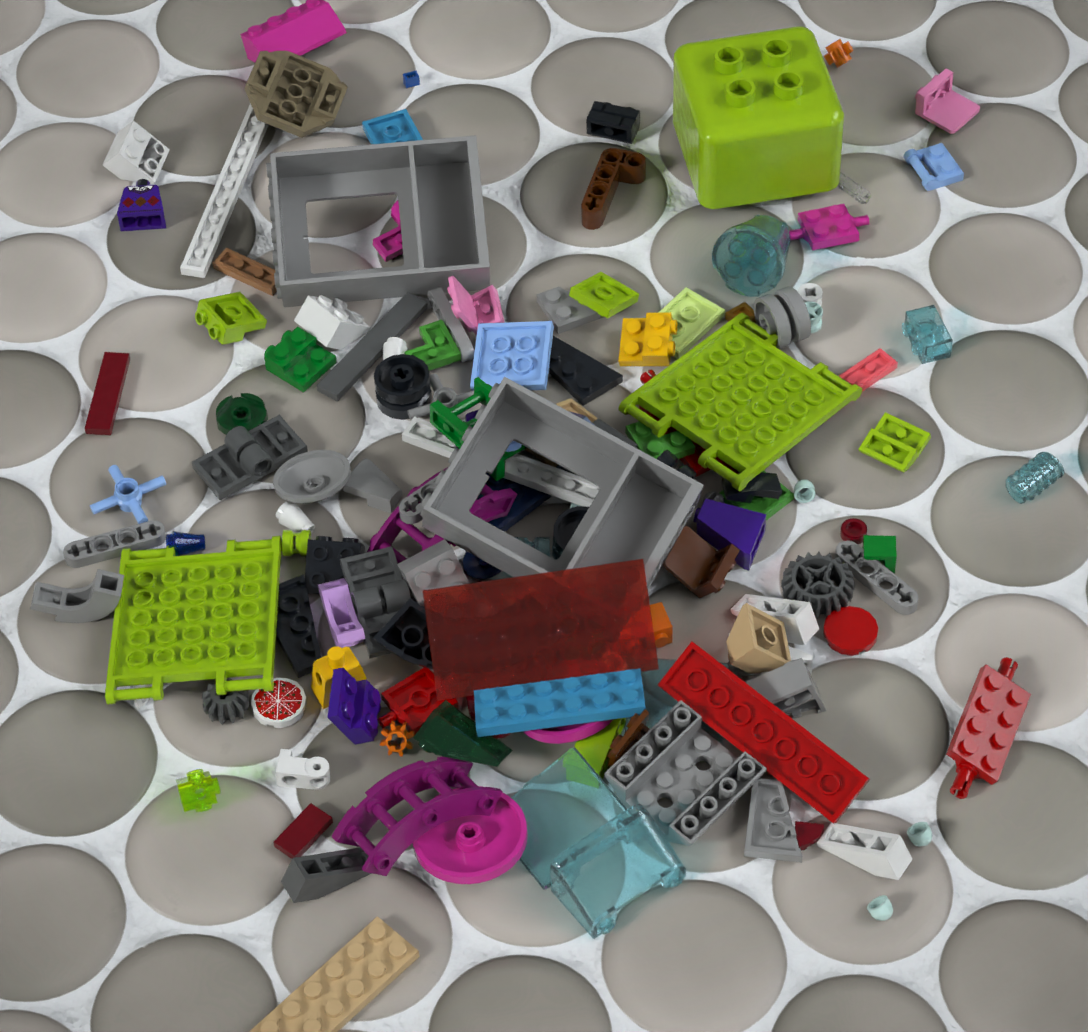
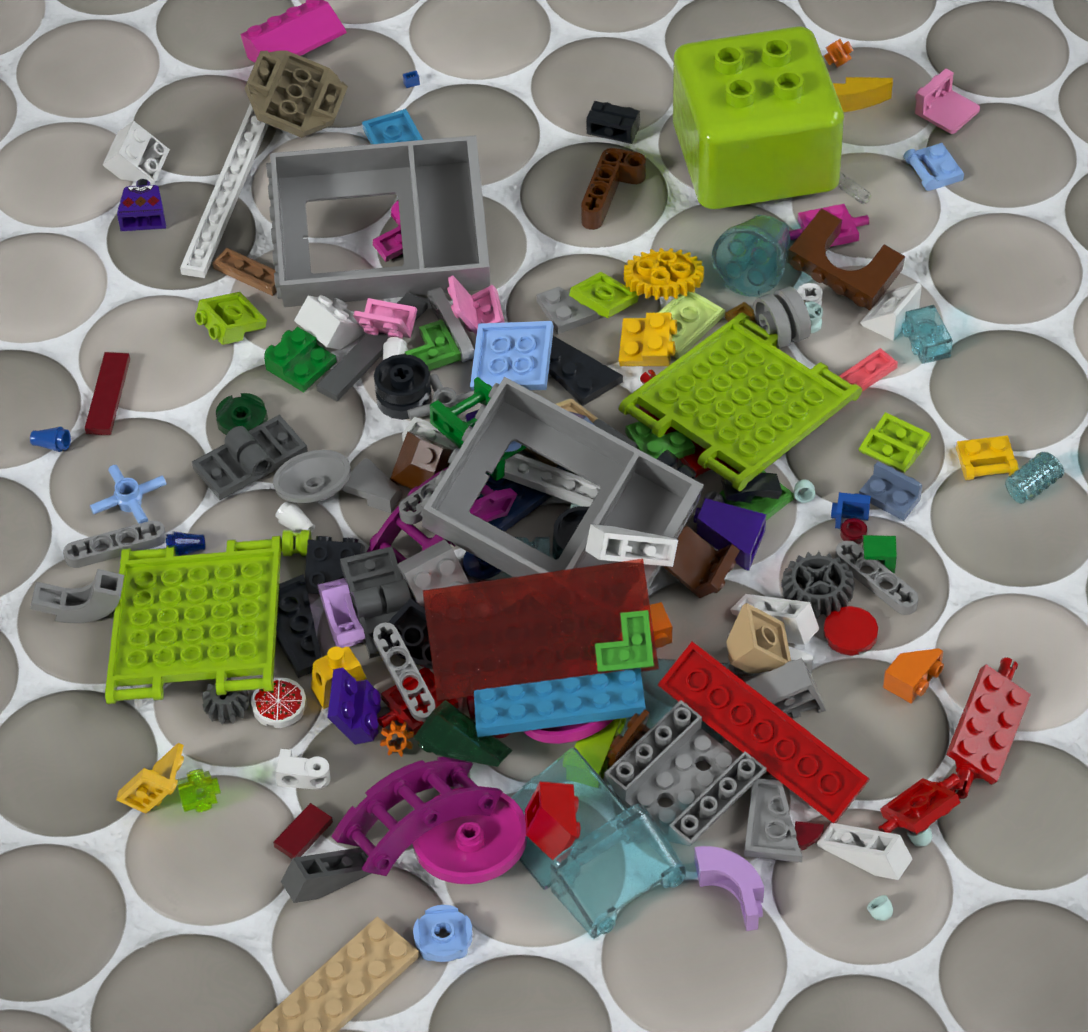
none -> blue cone [30,426,71,452]
none -> yellow bracket [116,743,184,814]
none -> bright pink bracket [353,298,417,339]
none -> light grey beam [373,622,436,722]
none -> reddish brown slope [390,431,454,489]
none -> light blue plate [413,905,473,962]
none -> red slope [525,781,581,864]
none -> white slope [585,524,678,567]
none -> bright green plate [595,610,654,672]
none -> yellow gear [624,248,704,300]
none -> lavender arch [694,846,764,931]
none -> reddish brown arch [787,208,905,310]
none -> blue bracket [831,492,871,529]
none -> yellow slope [833,77,893,112]
none -> sand blue bracket [859,462,922,521]
none -> white slope [860,282,922,341]
none -> red plate [878,773,961,834]
none -> orange slope [883,648,944,704]
none -> yellow plate [956,435,1018,480]

